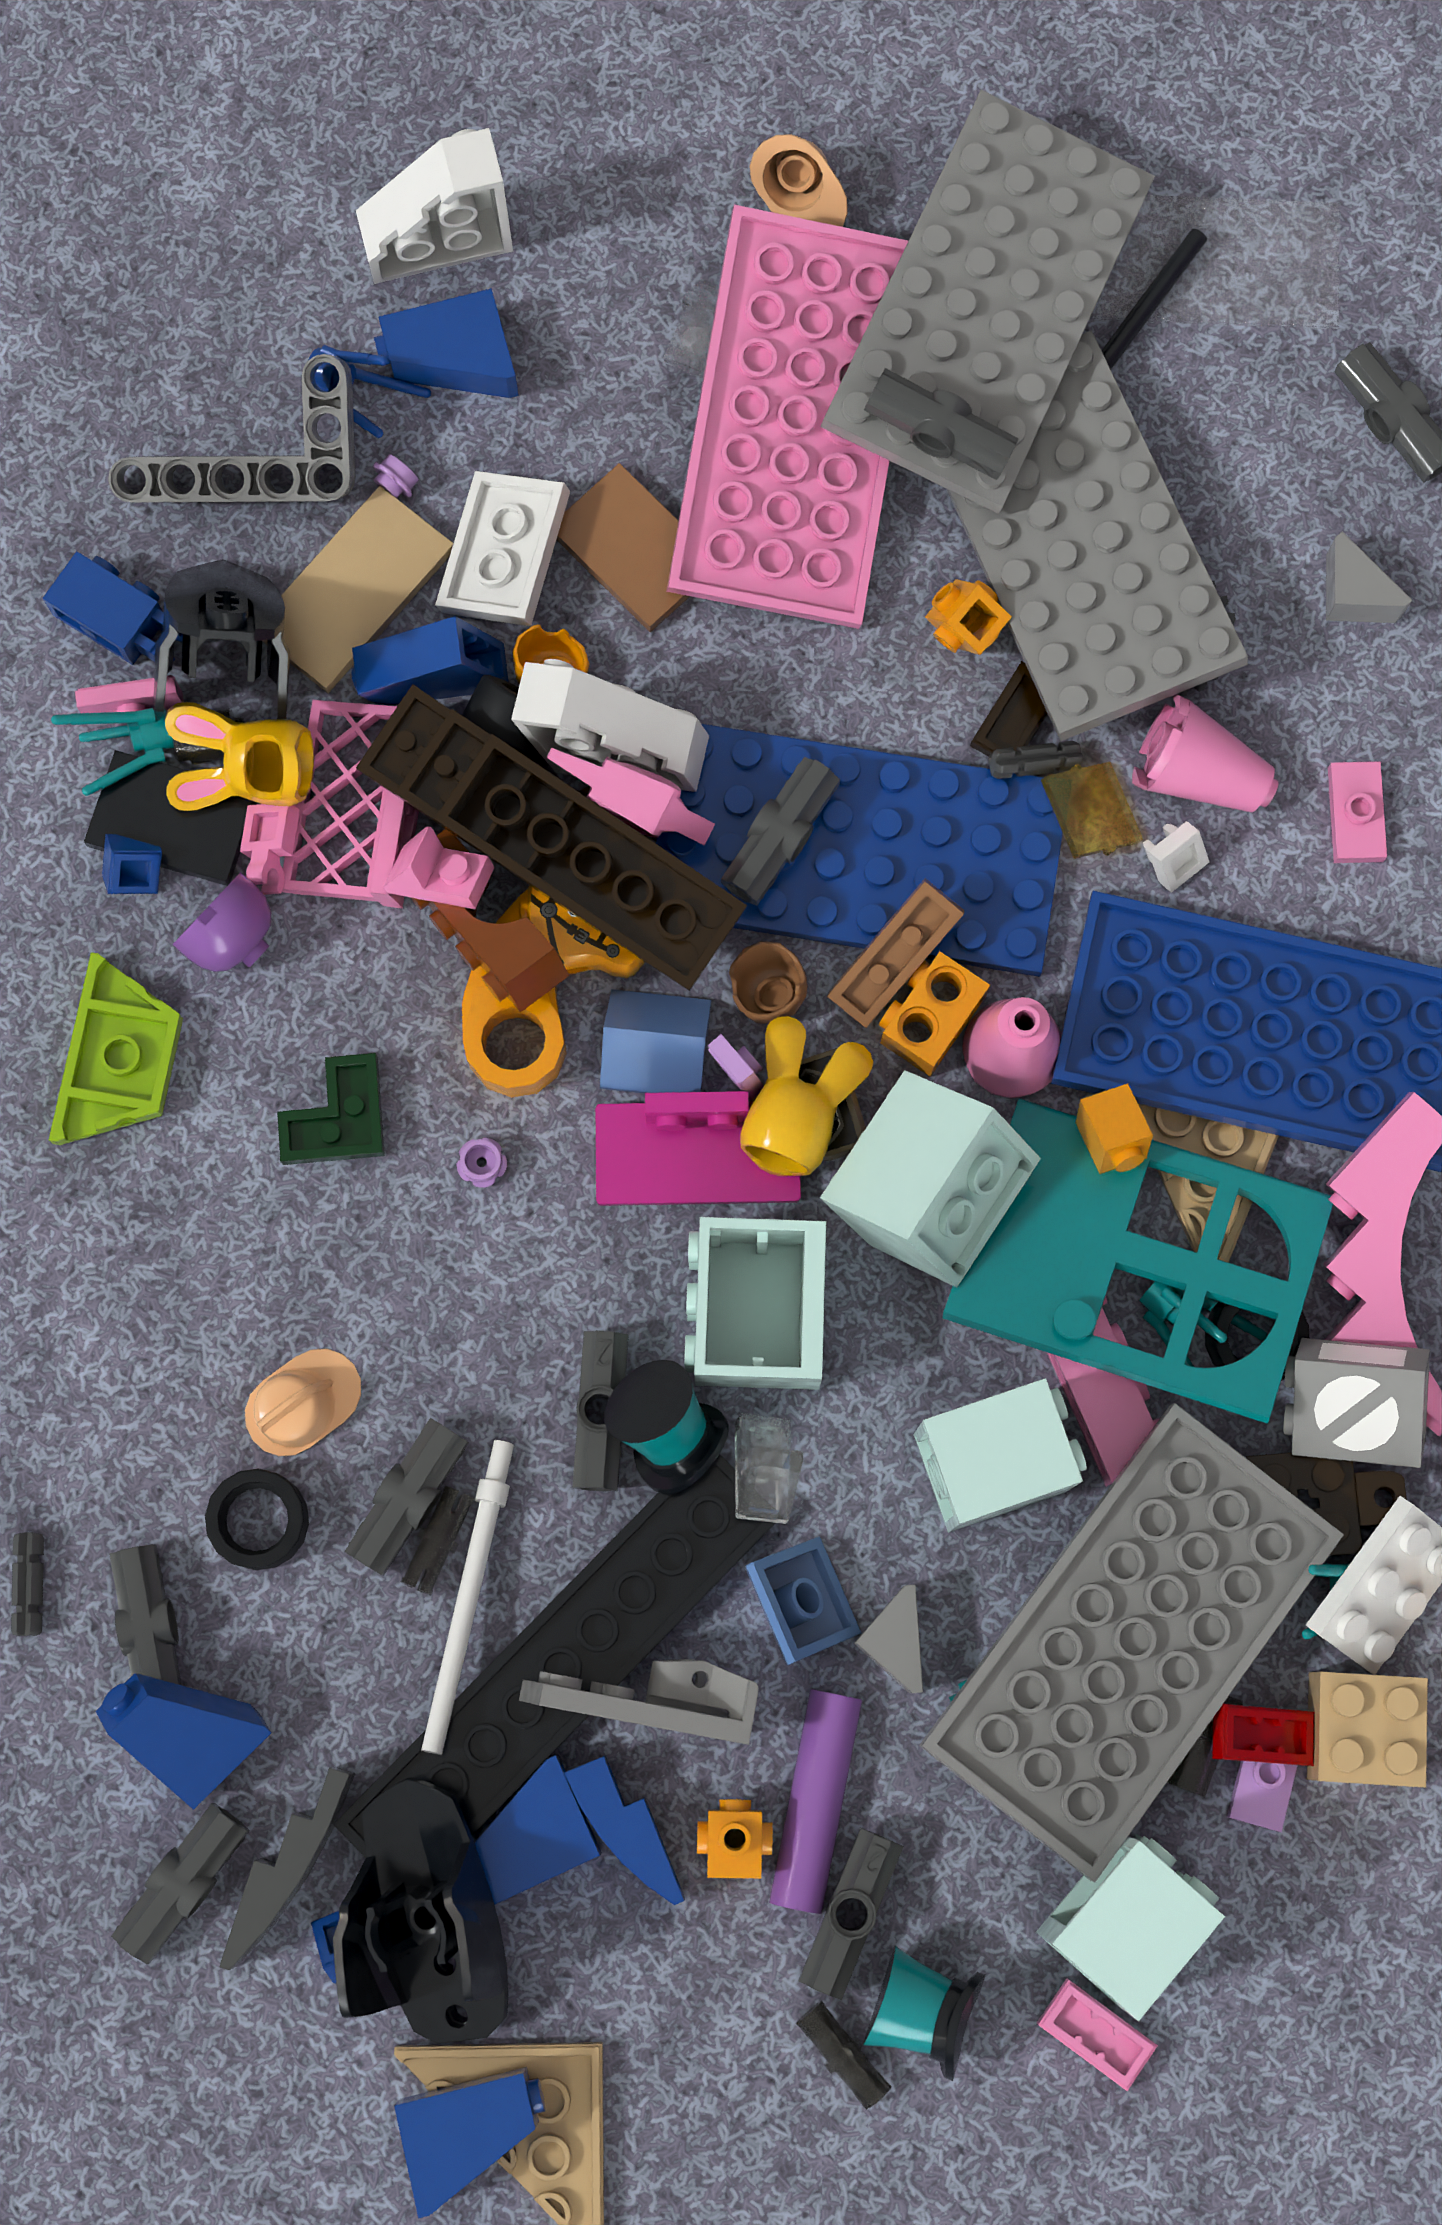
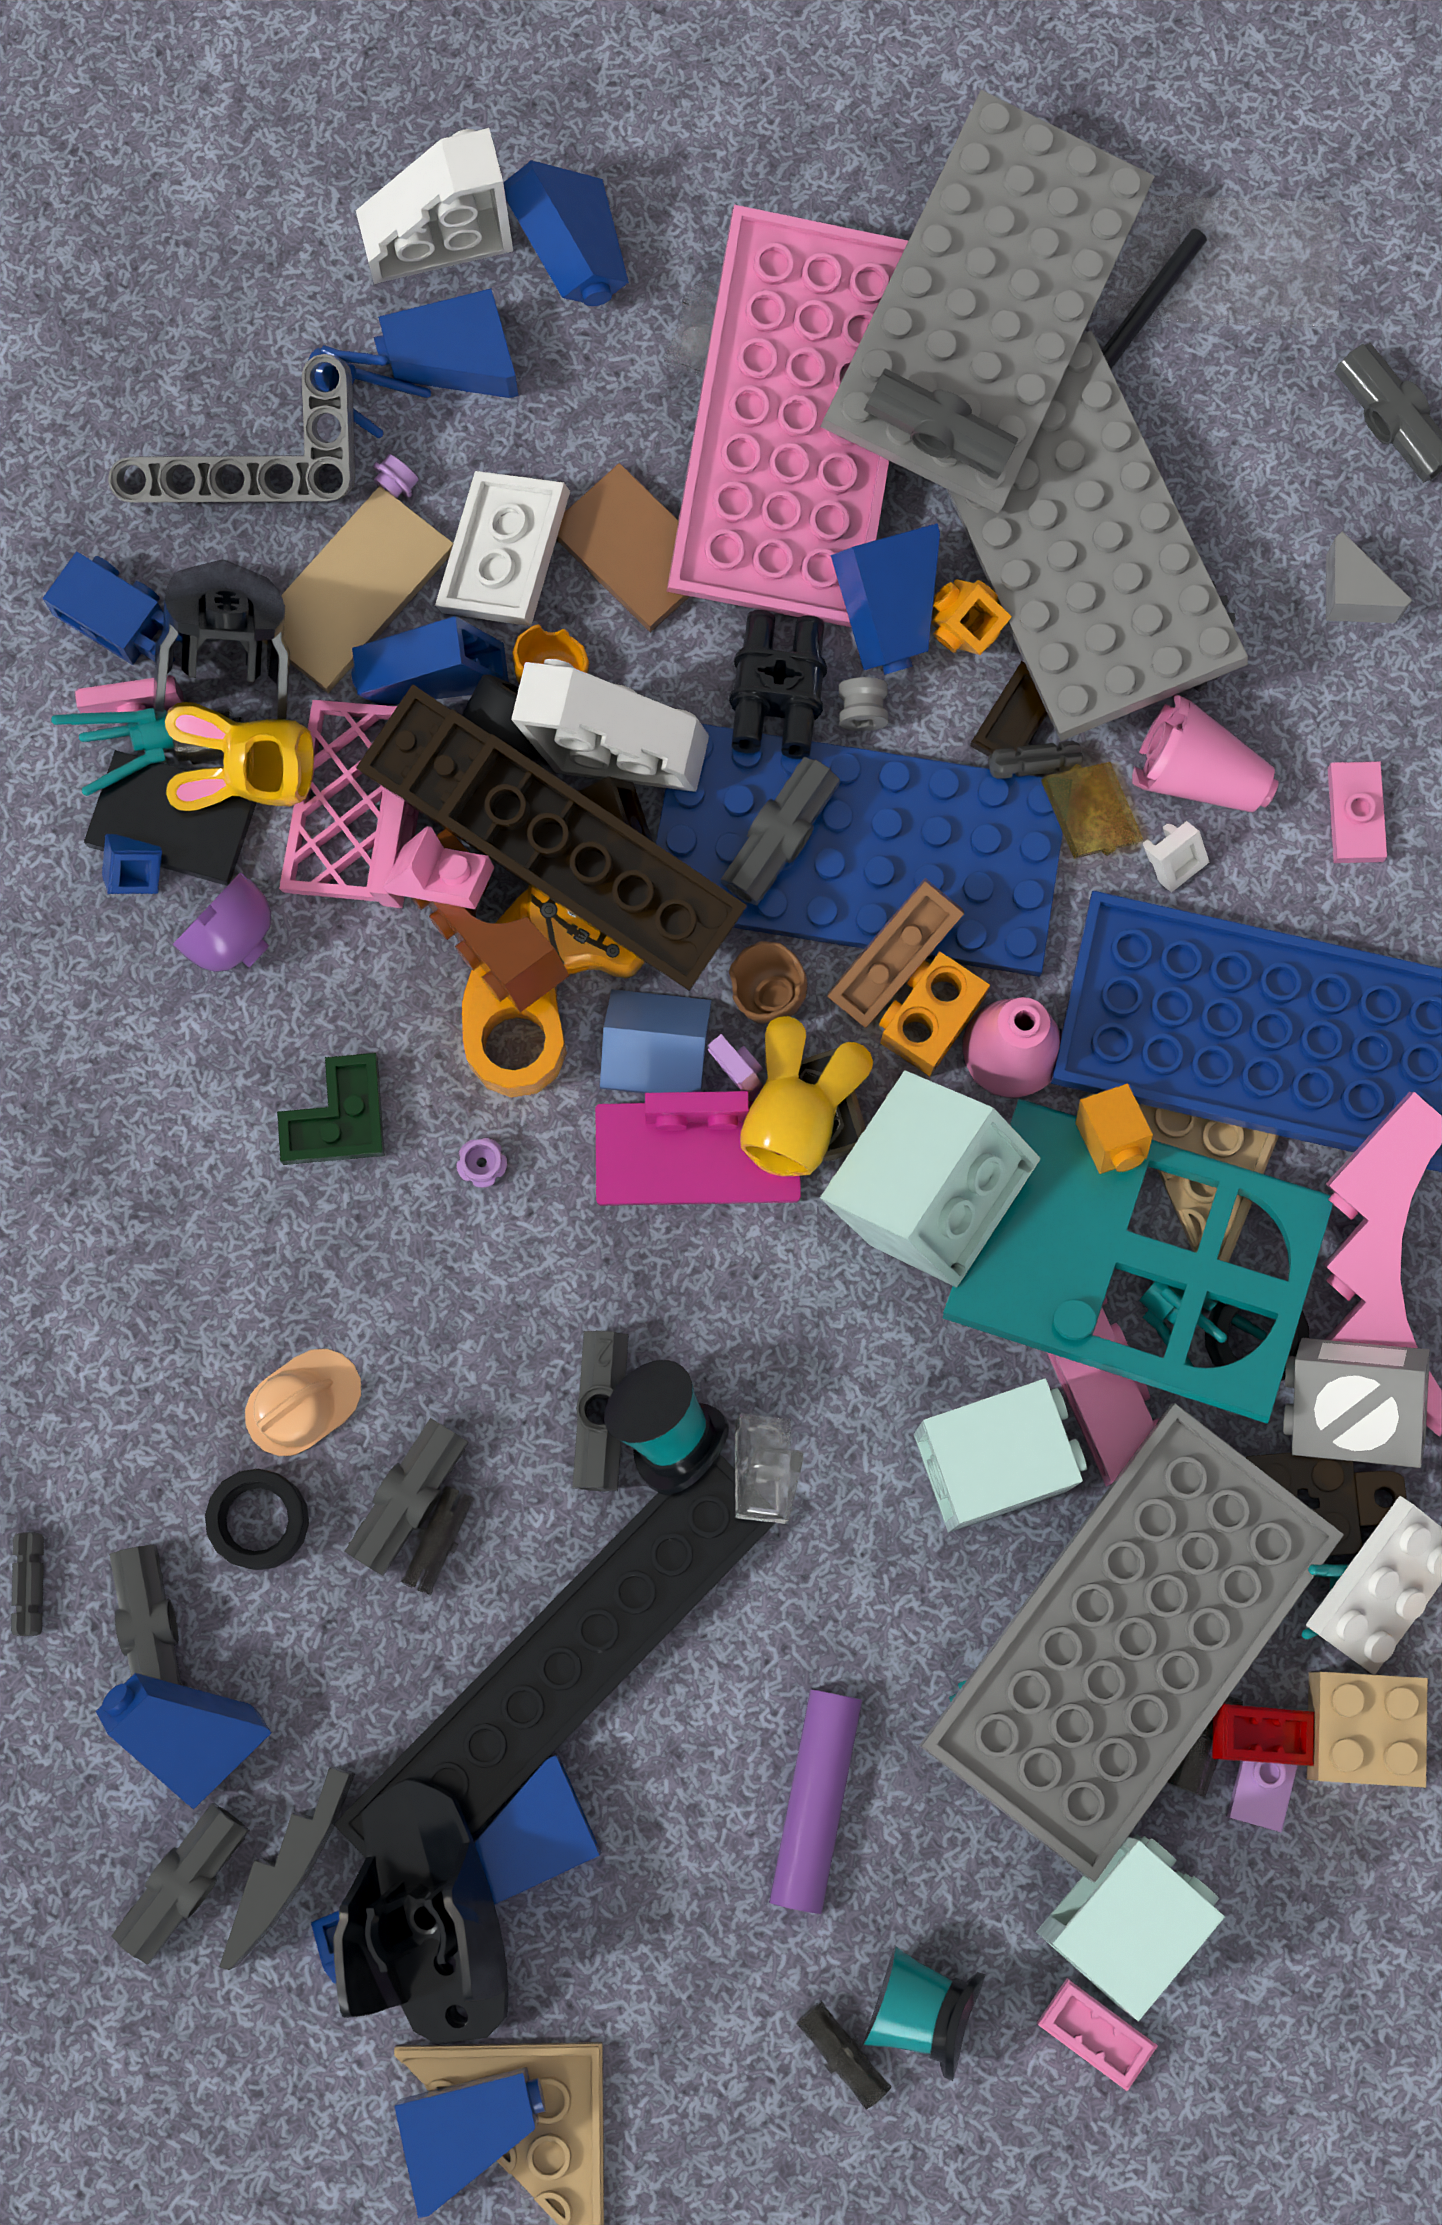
lime wing [49,952,183,1145] -> none
bright pink plate [240,804,300,895] -> none
white bar [421,1440,514,1755] -> none
light grey plate [519,1659,758,1745] -> none
bright pink animal [546,748,715,845] -> none
blue slope [564,1755,685,1905] -> none
light aqua container [684,1217,826,1390] -> none
light orange brick [697,1799,773,1879] -> none
medium blue slope [745,1536,861,1666] -> none
light nougat piece [750,134,848,227] -> none
dark grey piece [798,1827,904,2000] -> none
light grey slope [854,1585,923,1693] -> none
none -> blue slope [503,160,629,306]
none -> black pin [729,610,828,759]
none -> blue slope [831,523,940,675]
none -> light grey wheel [839,677,888,731]

